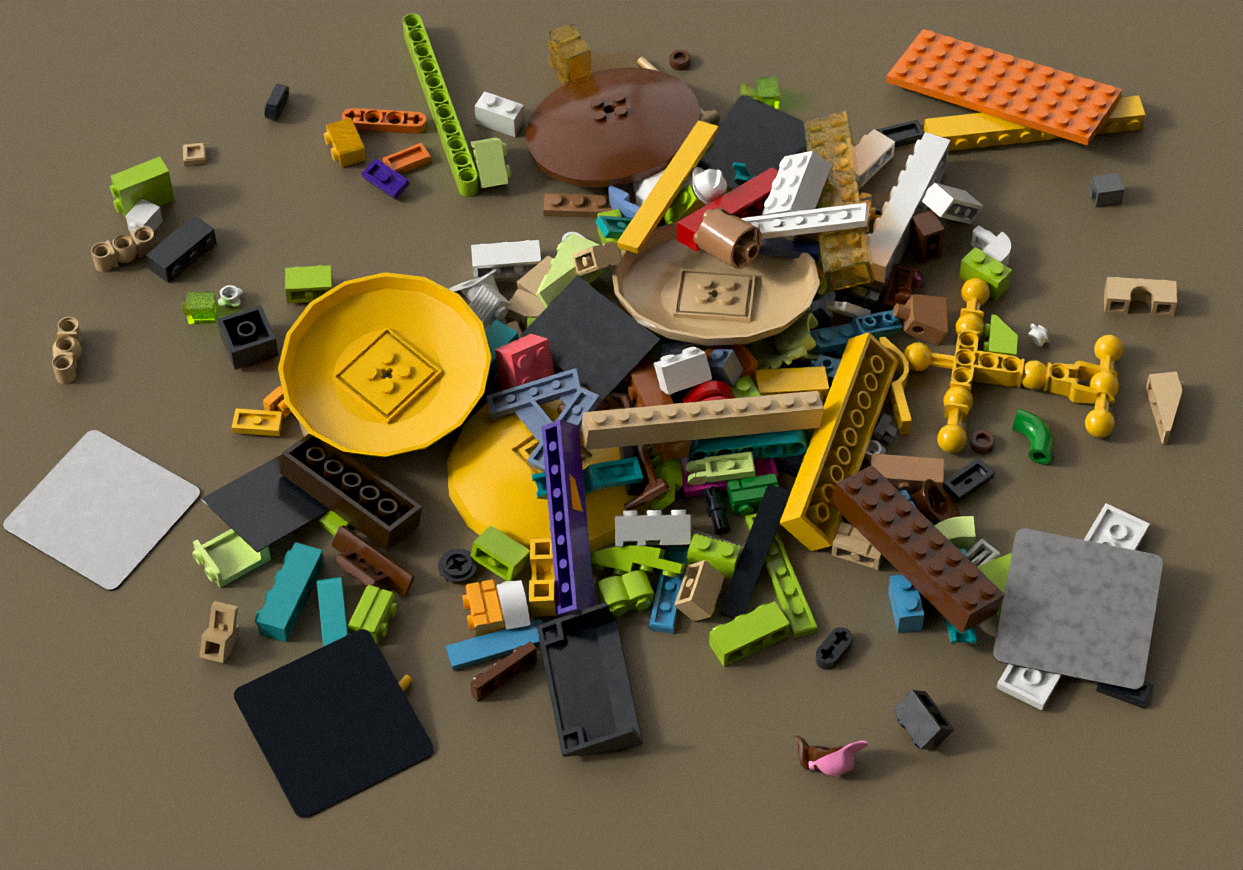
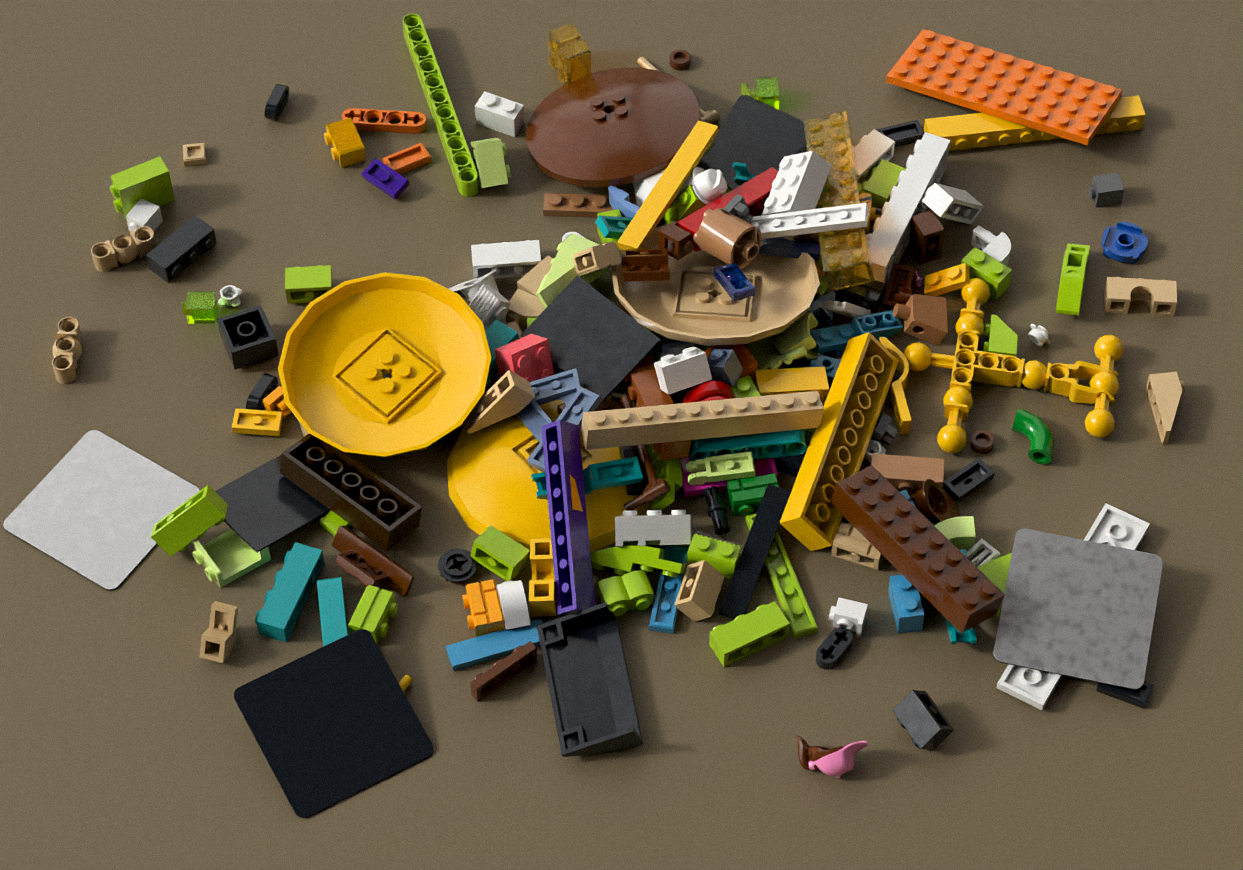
none -> lime brick [151,485,228,557]
none -> black beam [246,373,278,410]
none -> tan slope [463,370,535,434]
none -> reddish brown slope [621,248,670,282]
none -> reddish brown brick [658,221,694,260]
none -> clear blue plate [714,263,755,301]
none -> dark grey tile [723,194,753,223]
none -> white brick [828,598,868,638]
none -> lime brick [860,159,906,208]
none -> yellow plate [924,263,970,296]
none -> lime slope [1056,243,1090,316]
none -> blue plate [1101,222,1148,264]

